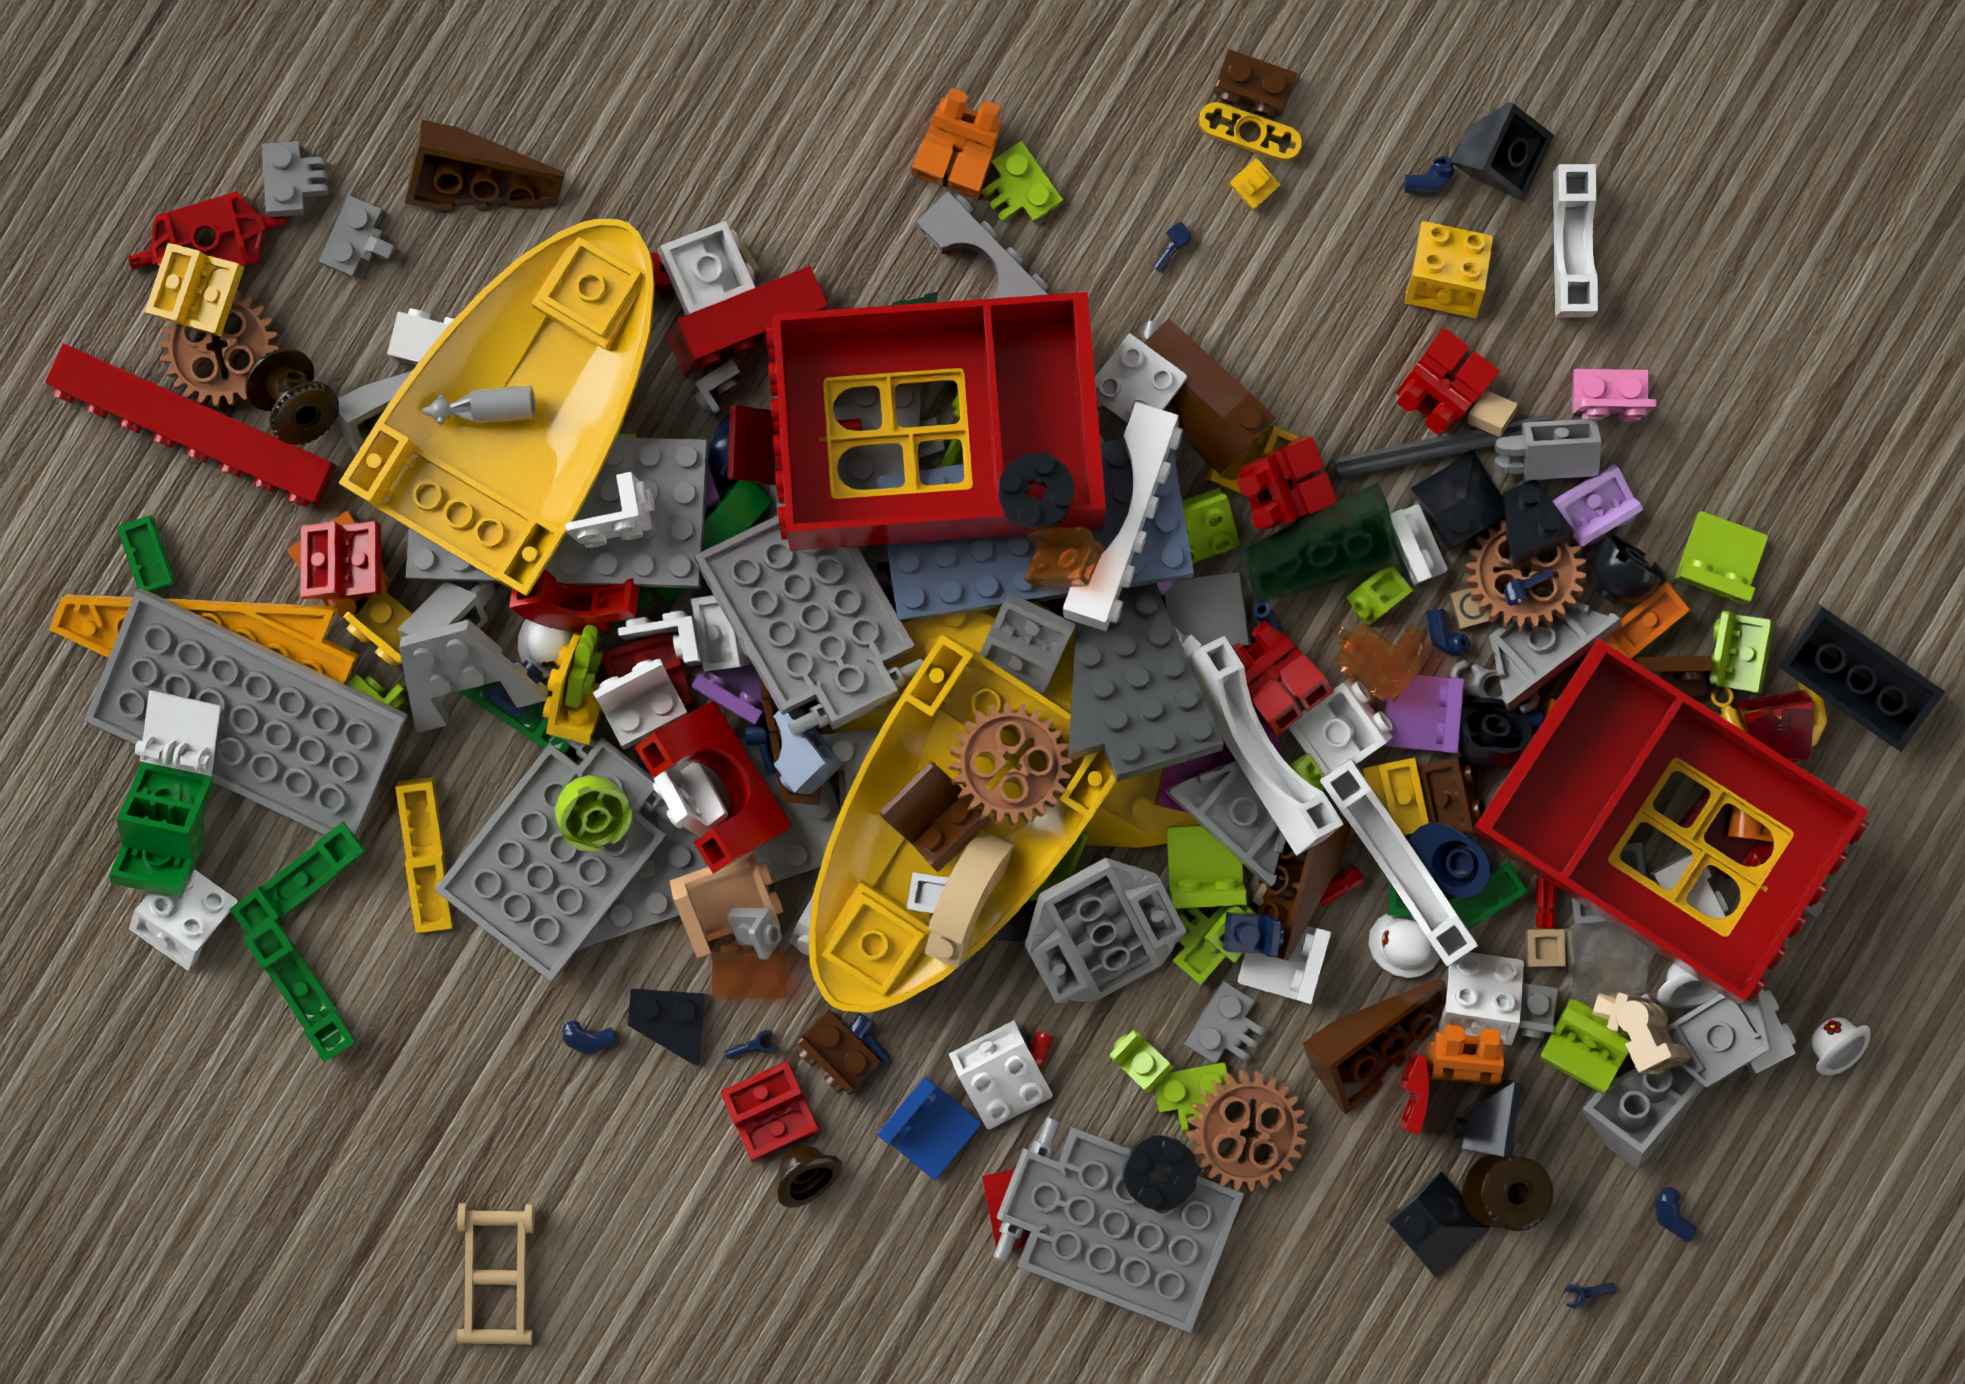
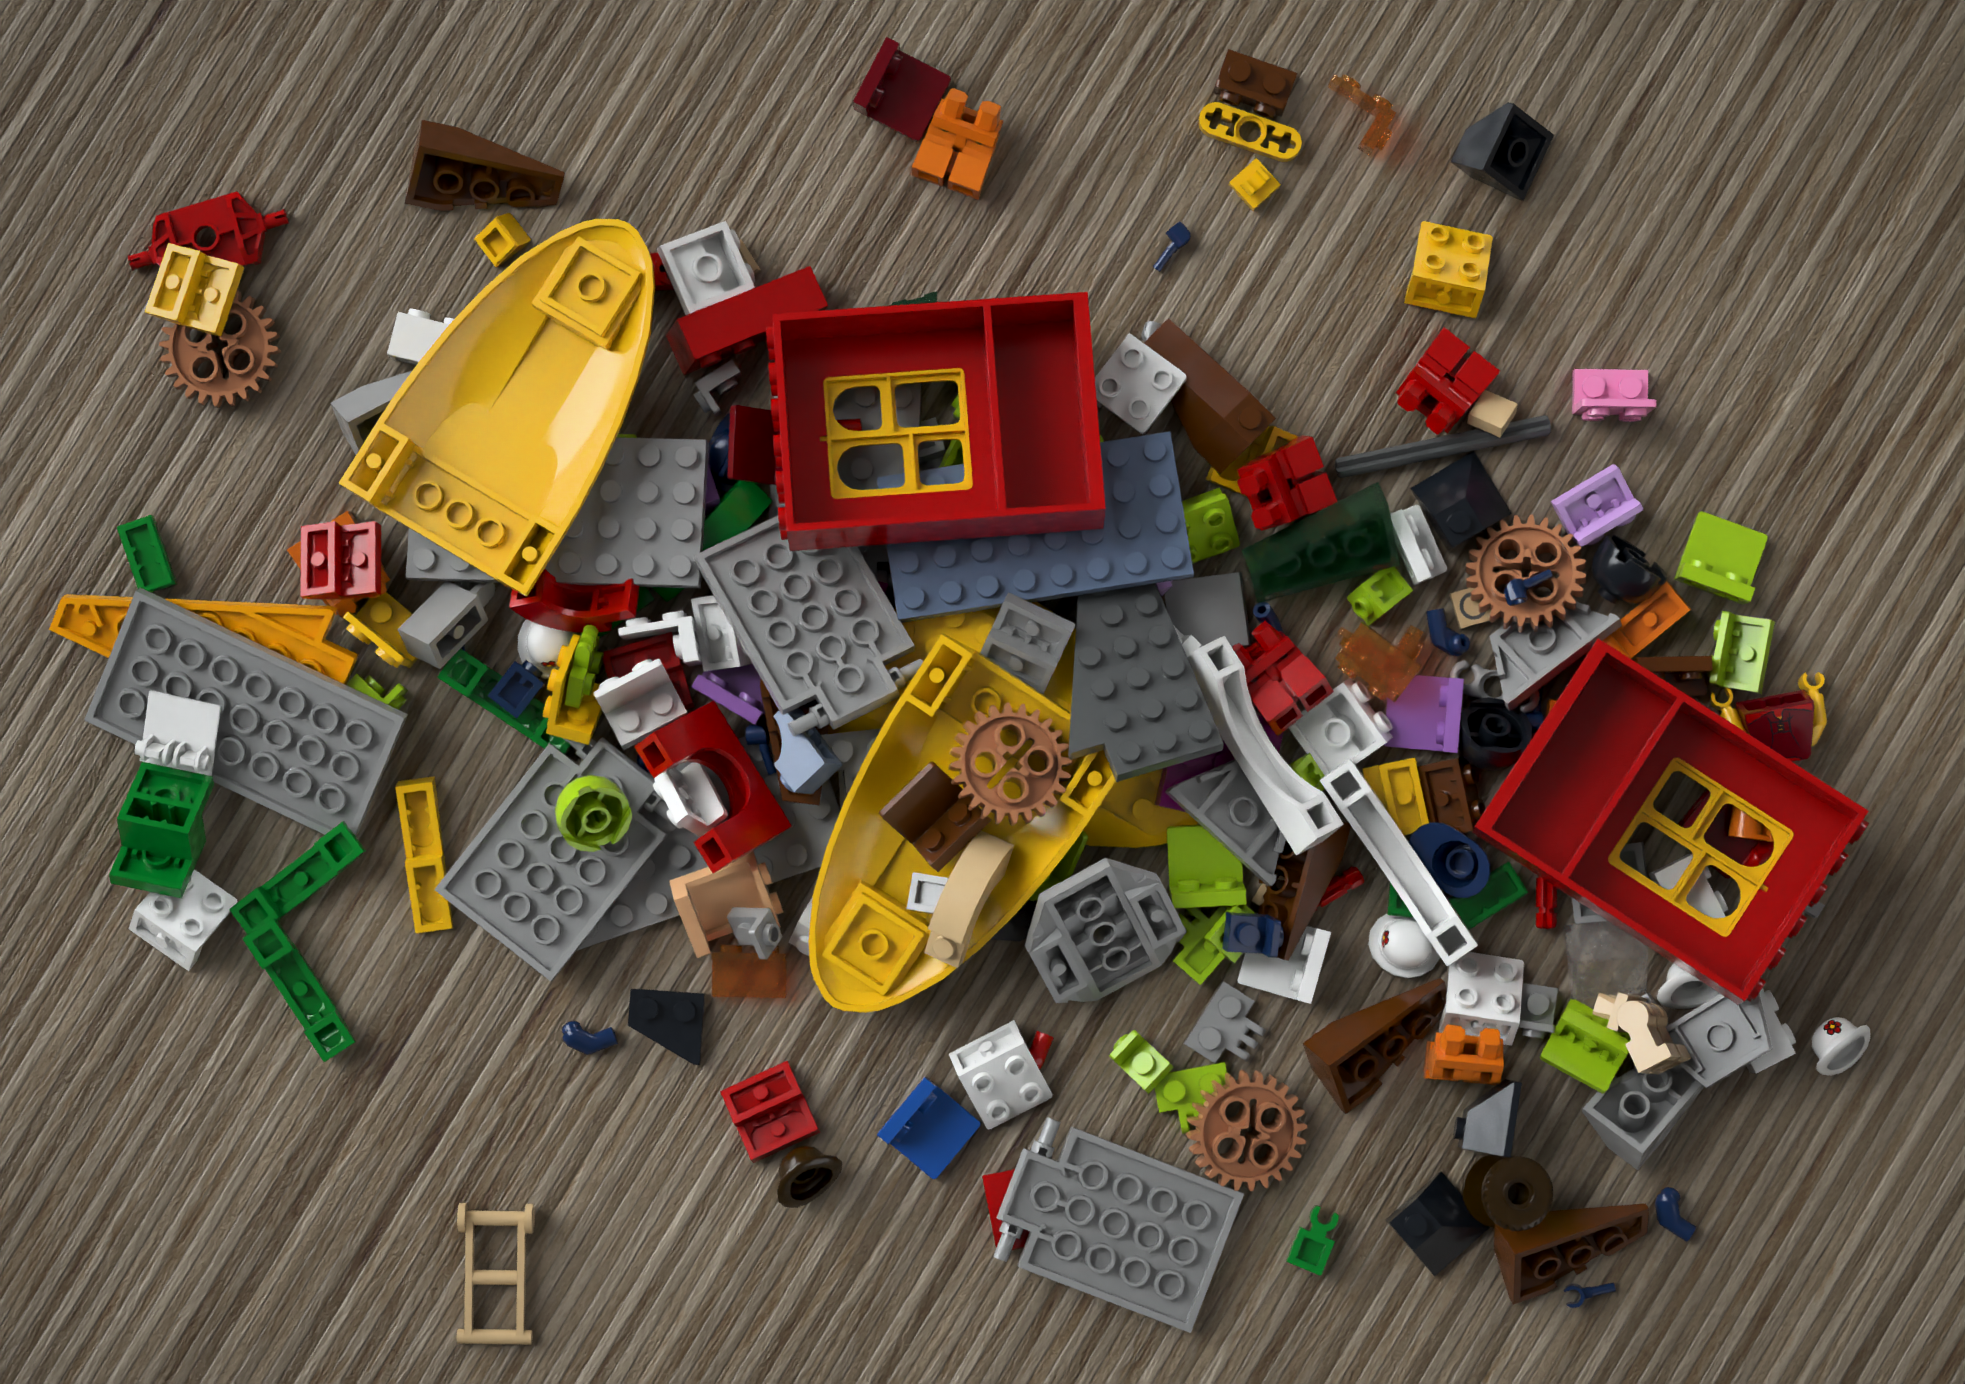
red brick [44,343,337,508] -> none
dark brown hose [245,348,339,445] -> none
light grey hinge [262,141,328,217] -> none
light grey hinge [319,195,397,278] -> none
light grey wing [399,620,549,733] -> none
light grey wheel [422,385,536,425] -> none
white bracket [565,472,655,548] -> none
dark blue hand [725,1030,777,1059] -> none
reddish brown bracket [797,1009,881,1094] -> none
dark blue hand [850,1013,889,1063] -> none
light grey arch [916,191,1050,298] -> none
lime hinge [981,140,1063,223] -> none
black plate [998,452,1074,530] -> none
clear orange bracket [1024,525,1104,587] -> none
white arch [1063,402,1183,632] -> none
black plate [1122,1134,1198,1210] -> none
red slope [1398,1052,1429,1135] -> none
dark blue arm [1404,156,1455,194] -> none
light grey hinge [1494,419,1602,480] -> none
black wing [1502,480,1574,567] -> none
tan tile [1526,929,1565,967] -> none
white arch [1553,164,1598,318] -> none
black slope [1778,603,1945,752] -> none
none -> yellow slope [474,213,531,267]
none -> dark red bracket [853,37,951,142]
none -> green plate [1286,1205,1339,1276]
none -> clear orange bracket [1328,74,1397,156]
none -> reddish brown wedge [1494,1203,1649,1305]

